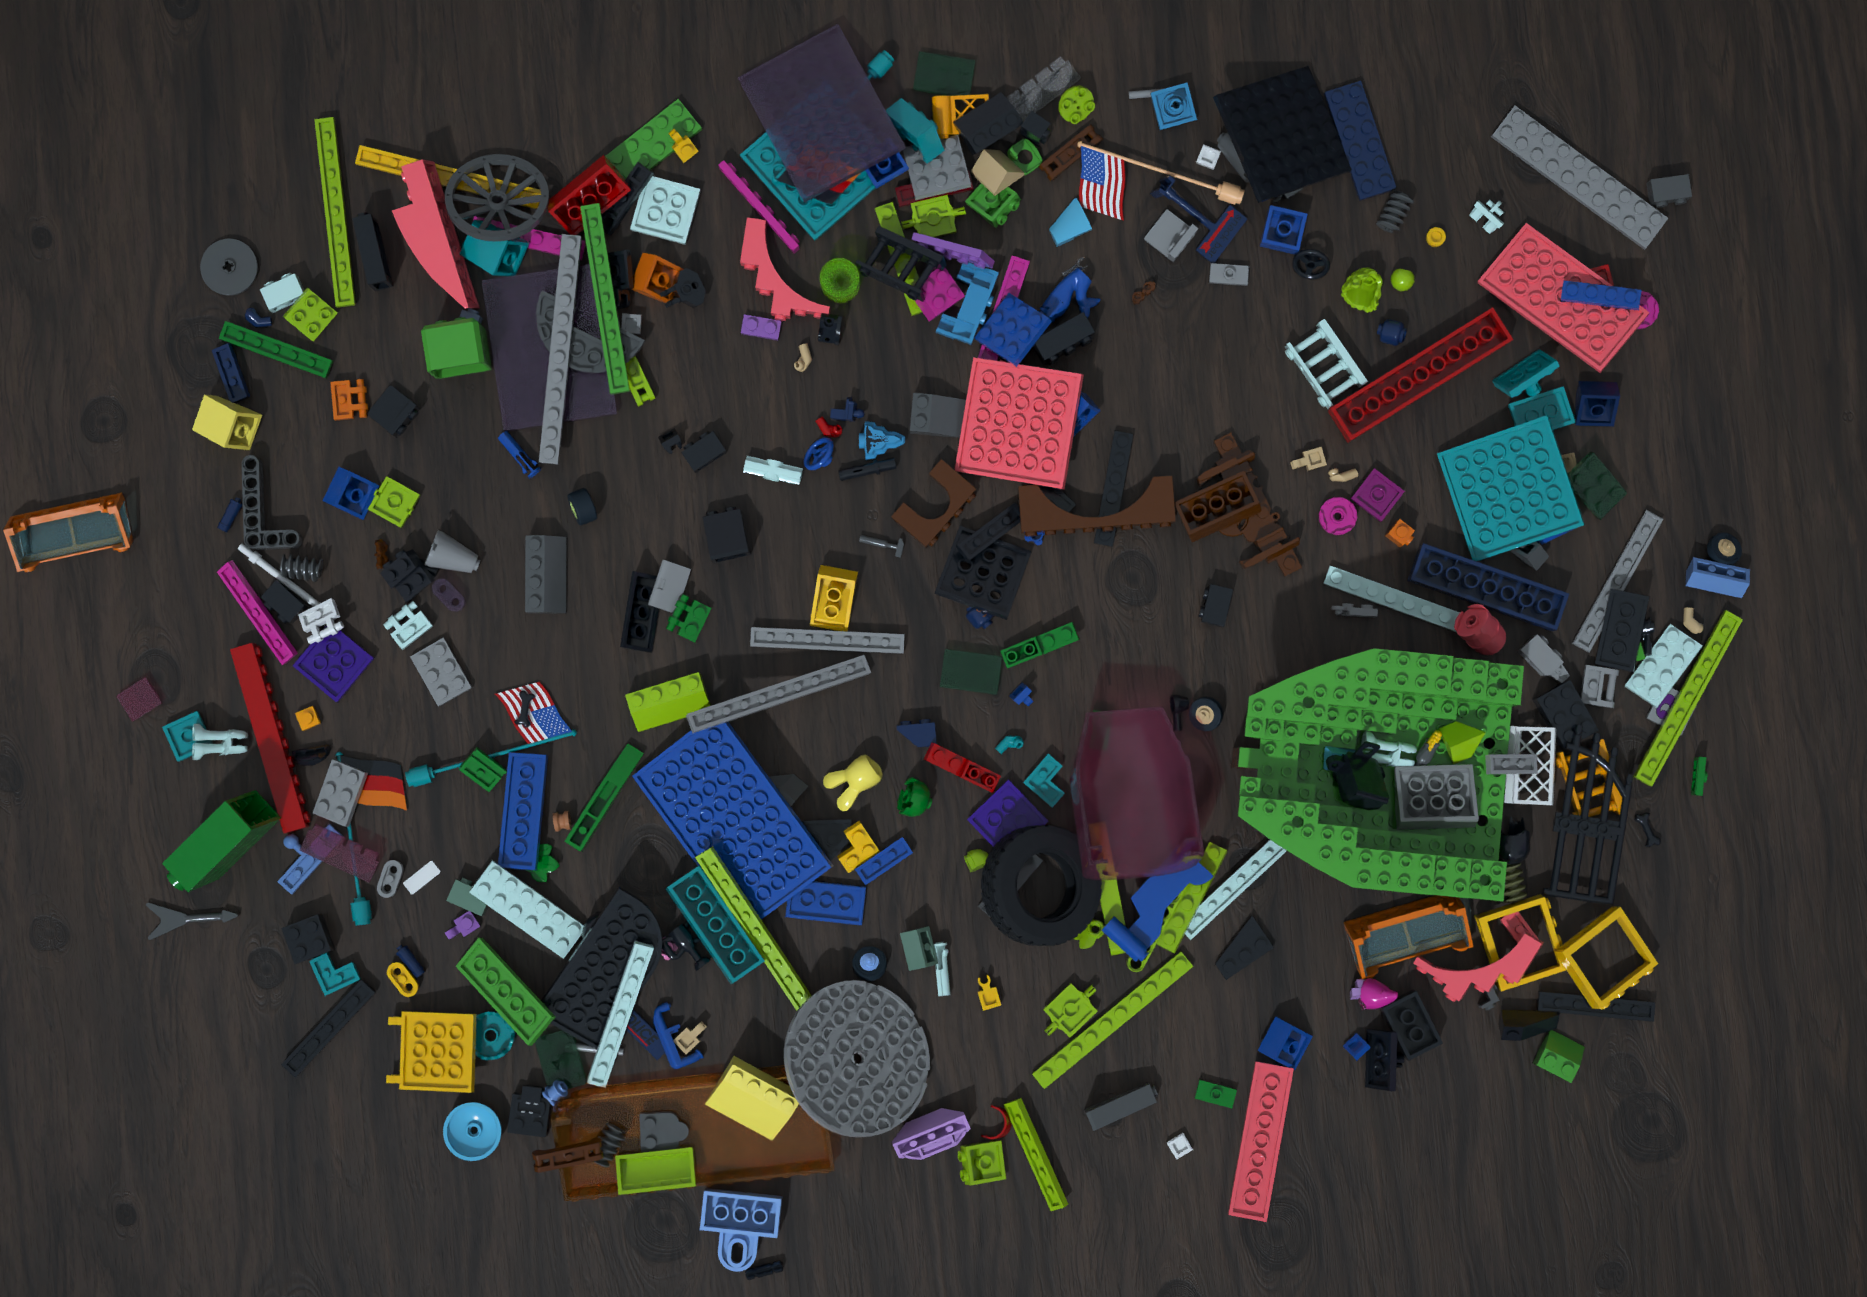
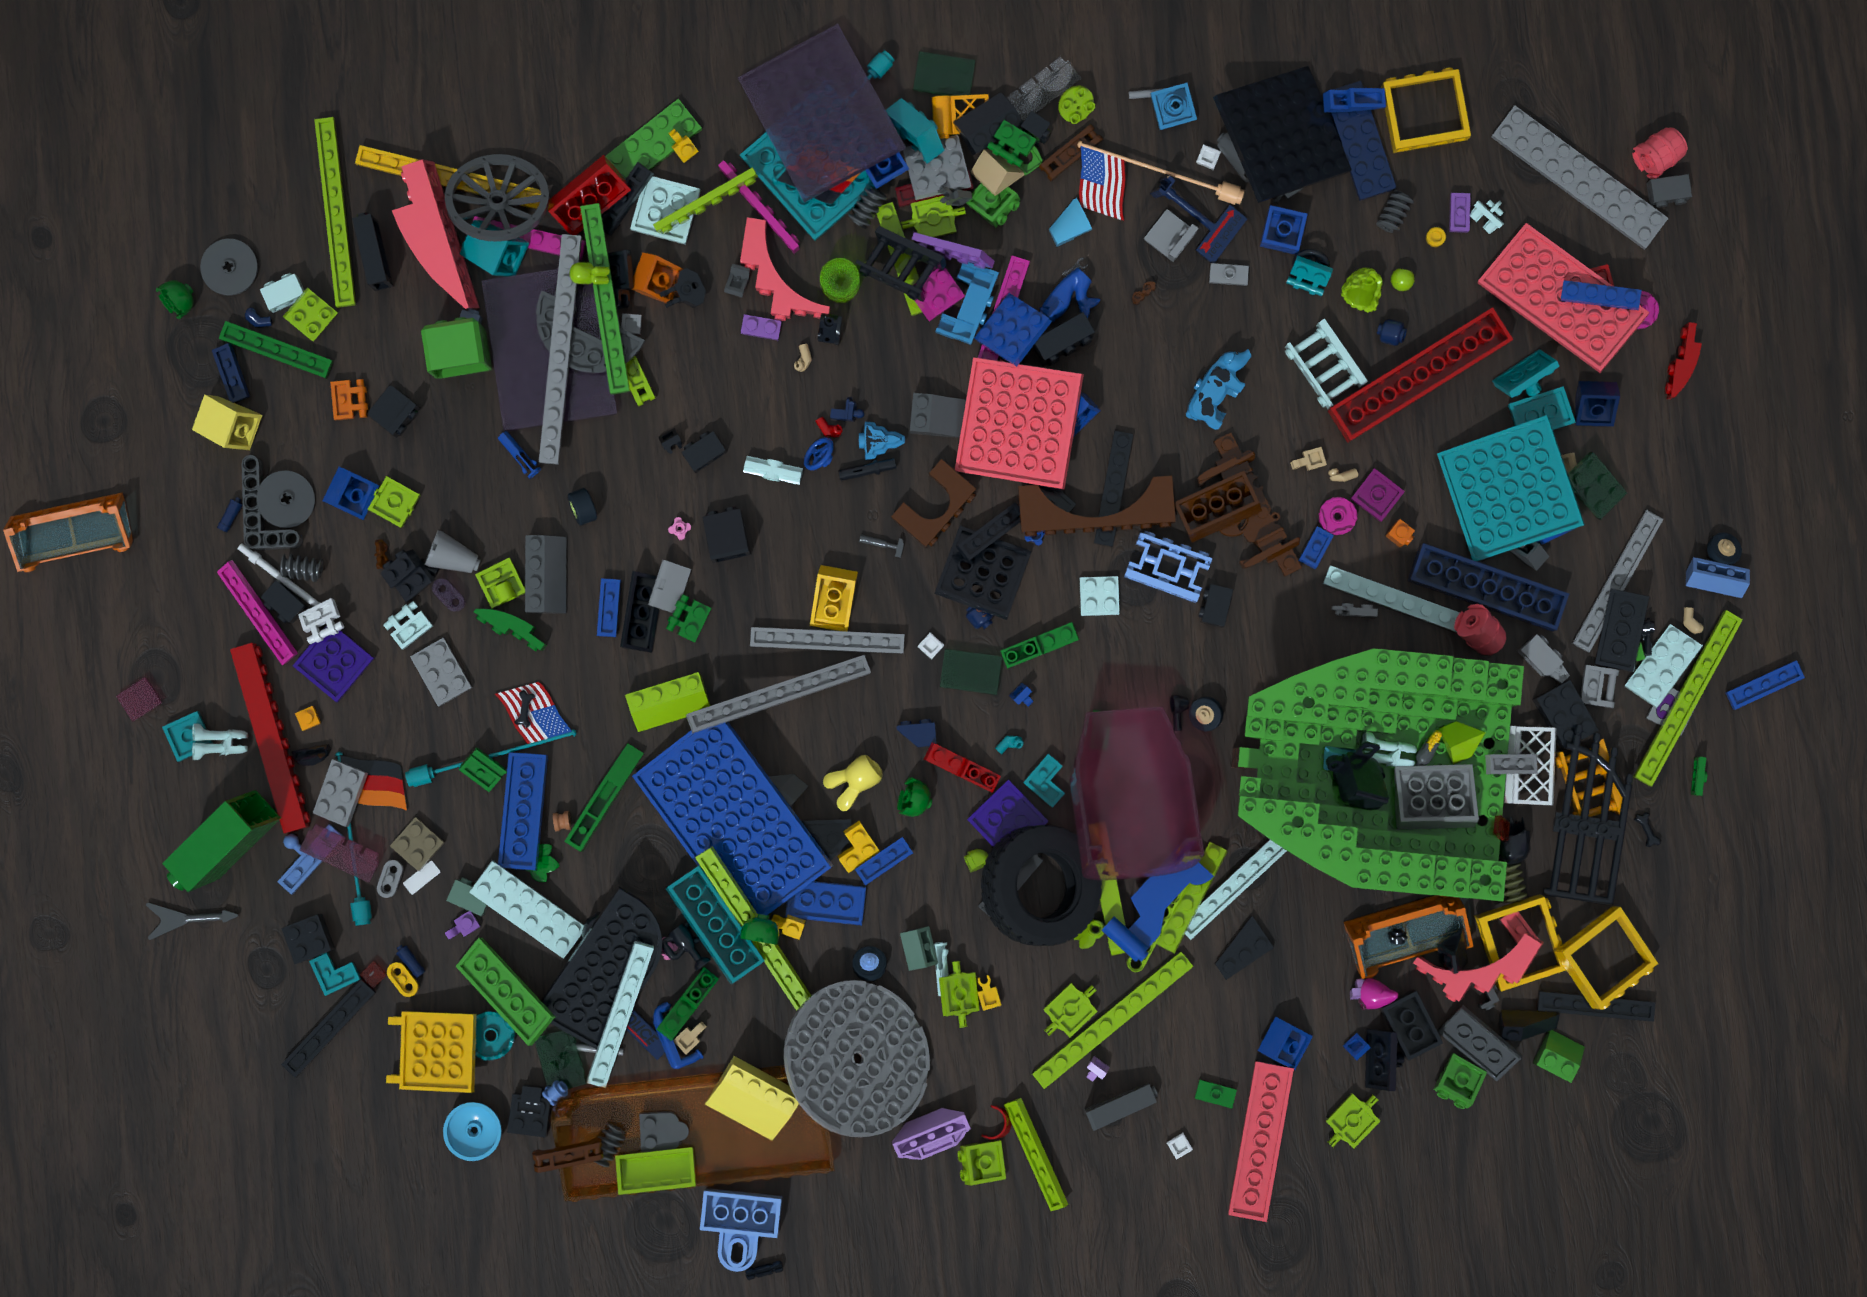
none -> green cylinder [156,280,194,319]
none -> dark grey piece [256,471,315,528]
none -> clear red tile [360,961,387,988]
none -> dark tan plate [390,817,445,871]
none -> green slope [474,609,547,651]
none -> lime plate [475,558,525,609]
none -> lime piece [569,262,610,284]
none -> blue plate [597,578,621,637]
none -> lime plate [653,167,759,234]
none -> green slope [656,967,719,1041]
none -> bright pink plate [668,517,691,540]
none -> dark grey bracket [724,264,750,297]
none -> green cylinder [740,914,780,945]
none -> yellow plate [772,915,806,940]
none -> dark grey piece [848,186,887,229]
none -> white tile [917,633,944,660]
none -> dark grey plate [938,187,973,206]
none -> lime plate [939,961,980,1028]
none -> green plate [987,120,1037,167]
none -> light aqua plate [1080,576,1119,616]
none -> lavender tile [1087,1056,1109,1082]
none -> light blue fence [1124,531,1212,603]
none -> dark azure animal [1186,349,1251,430]
none -> teal plate [1286,255,1333,296]
none -> blue plate [1298,526,1334,569]
none -> blue slope [1323,88,1386,112]
none -> lime plate [1325,1093,1380,1149]
none -> yellow window [1381,68,1471,153]
none -> black plate [1387,929,1408,945]
none -> bright green plate [1433,1053,1487,1109]
none -> black slope [1437,927,1468,974]
none -> dark grey tile [1437,1005,1523,1082]
none -> medium lavender plate [1449,193,1470,233]
none -> clear red tile [1493,815,1510,841]
none -> coral piece [1632,127,1688,179]
none -> red slope [1665,322,1702,400]
none -> blue plate [1725,660,1805,710]

